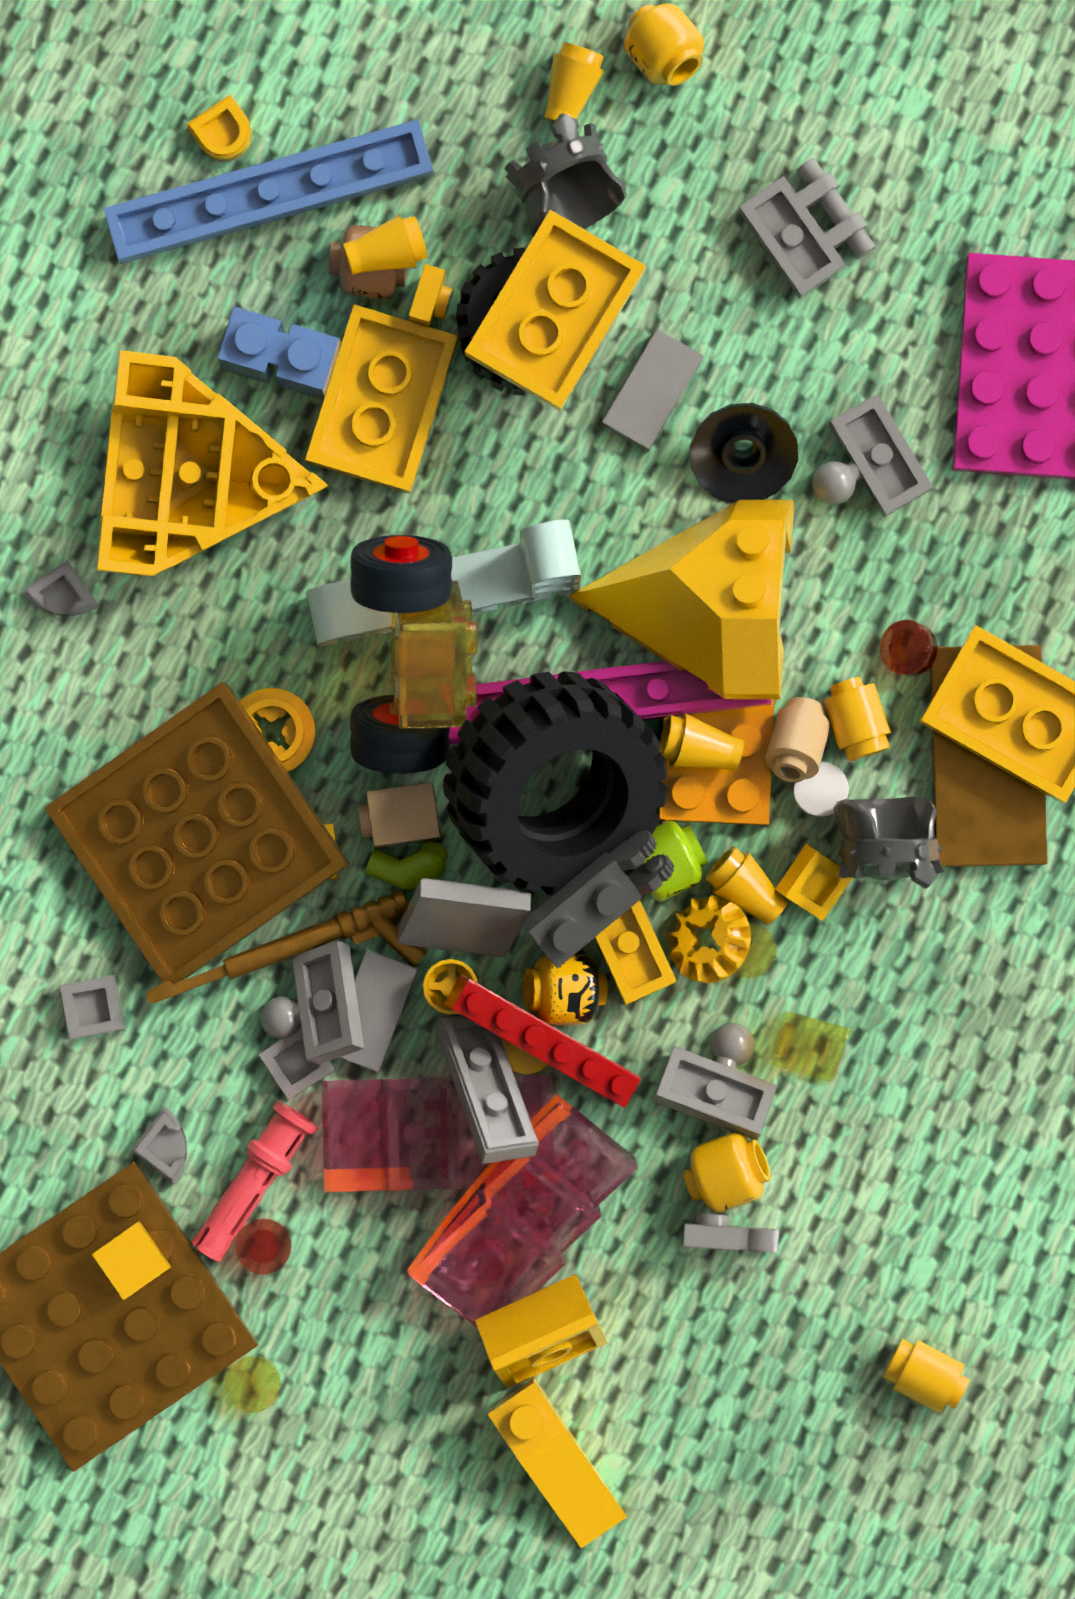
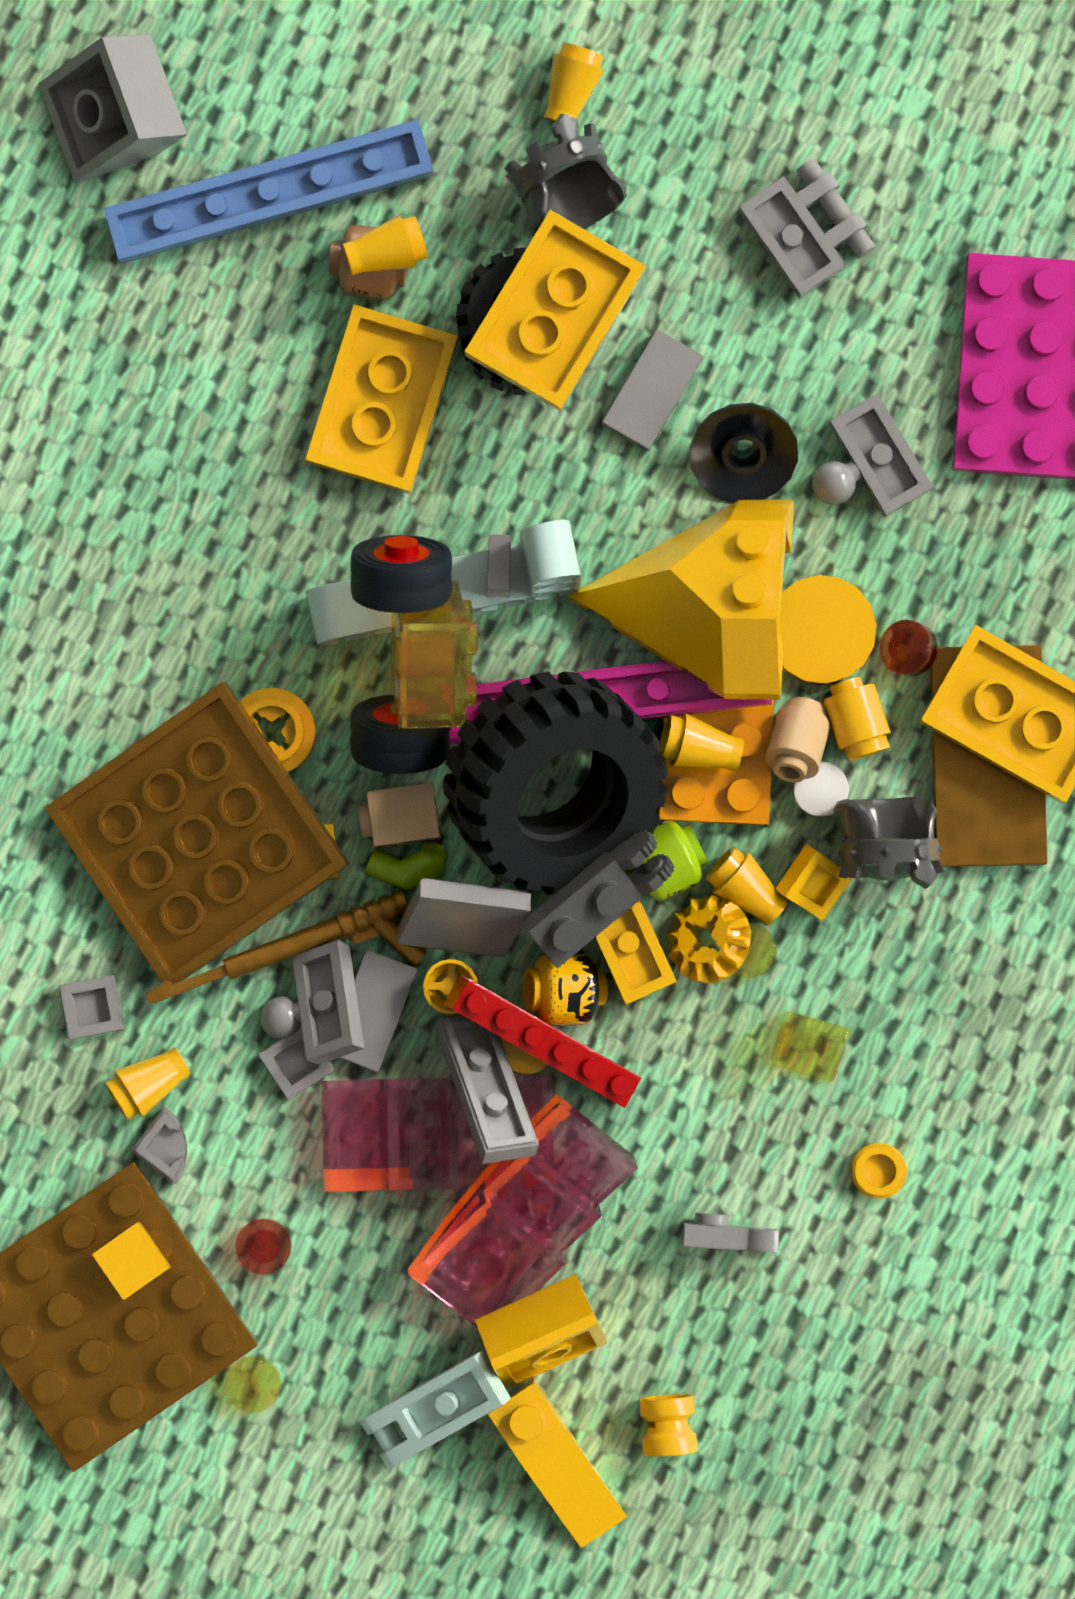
light grey tile [22,560,100,616] -> none
yellow wedge [97,350,329,577] -> none
yellow tile [186,94,252,162] -> none
coral pin [190,1100,319,1262] -> none
medium blue piece [217,306,341,400] -> none
yellow plate [409,264,454,328] -> none
yellow head [624,3,704,86] -> none
light grey plate [653,1023,778,1140] -> none
yellow head [684,1132,771,1213] -> none
yellow brick [882,1338,970,1414] -> none
none -> light grey slope [38,34,187,183]
none -> yellow cone [105,1047,191,1121]
none -> light aqua plate [359,1350,511,1469]
none -> light grey tile [487,534,511,597]
none -> yellow wheel [639,1394,698,1456]
none -> yellow tile [779,575,877,685]
none -> yellow tile [850,1143,907,1199]

